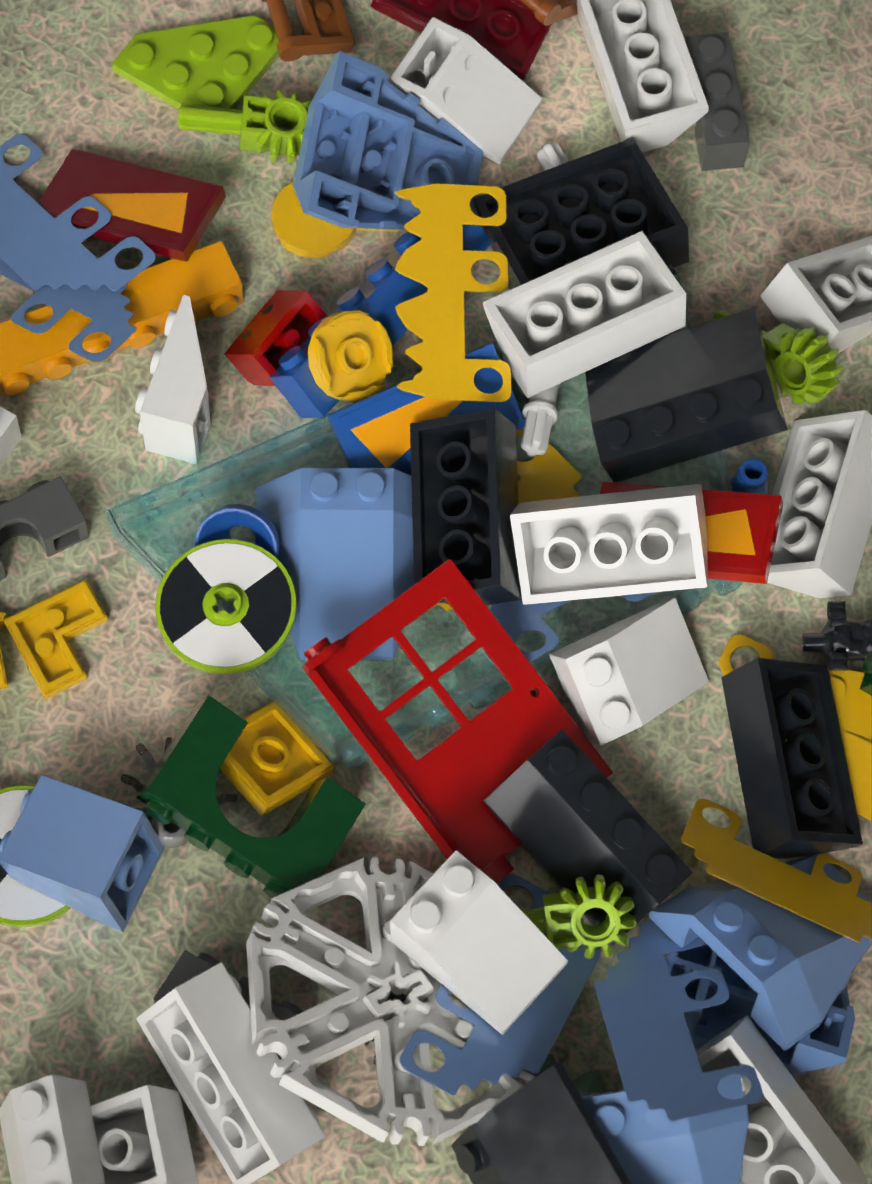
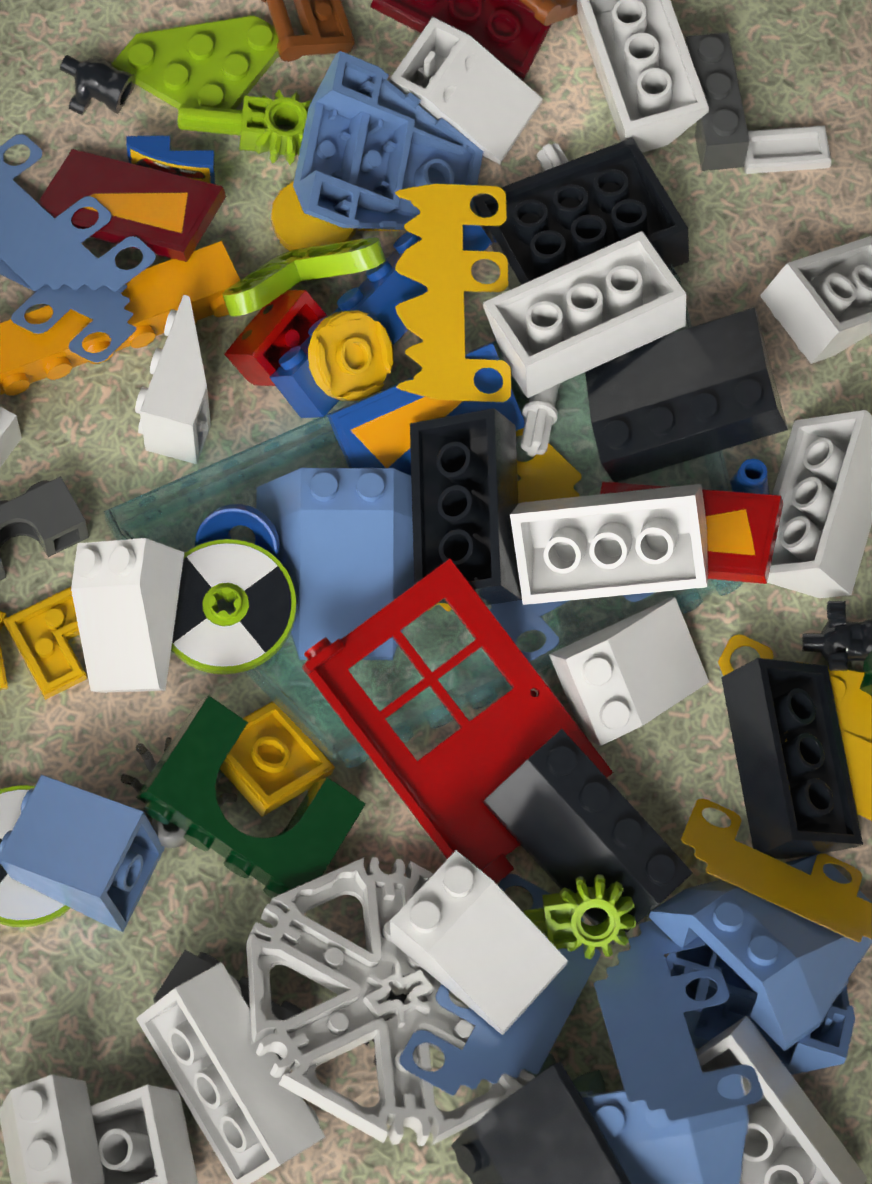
lime gear [710,310,844,405] -> none
none -> black piece [60,55,135,115]
none -> white slope [71,538,184,693]
none -> blue slope [126,136,215,184]
none -> lime beam [222,237,386,316]
none -> white tile [744,126,831,174]

